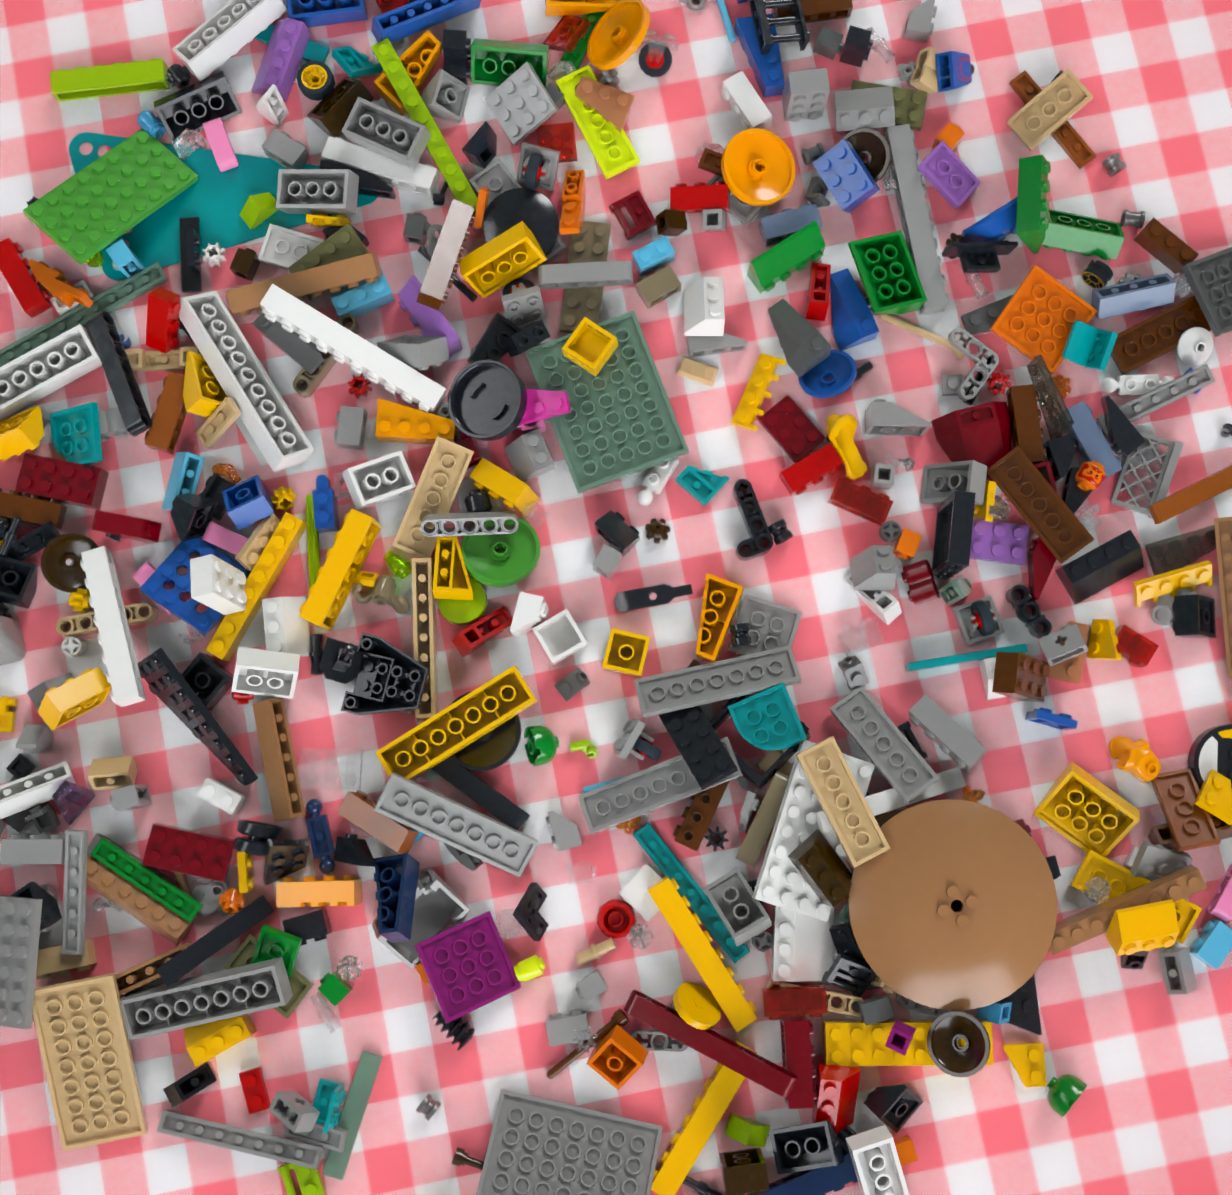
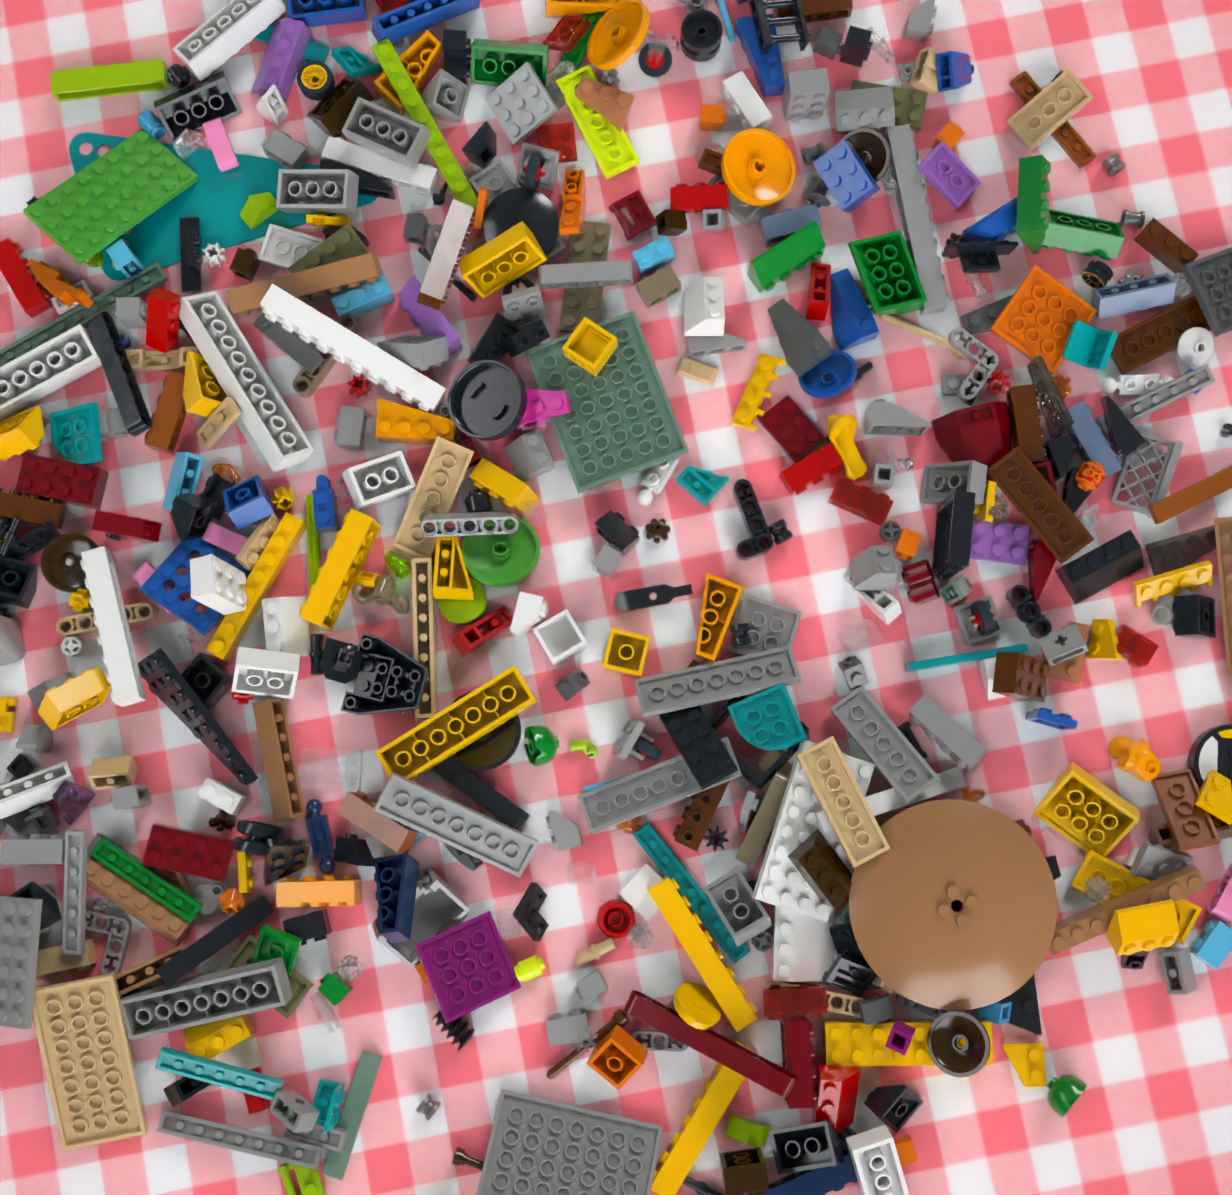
none -> light grey beam [85,909,132,975]
none -> light grey brick [115,297,148,329]
none -> teal tile [155,1046,284,1101]
none -> dark brown plant [208,809,236,831]
none -> black wheel [680,9,723,62]
none -> orange brick [699,104,727,132]

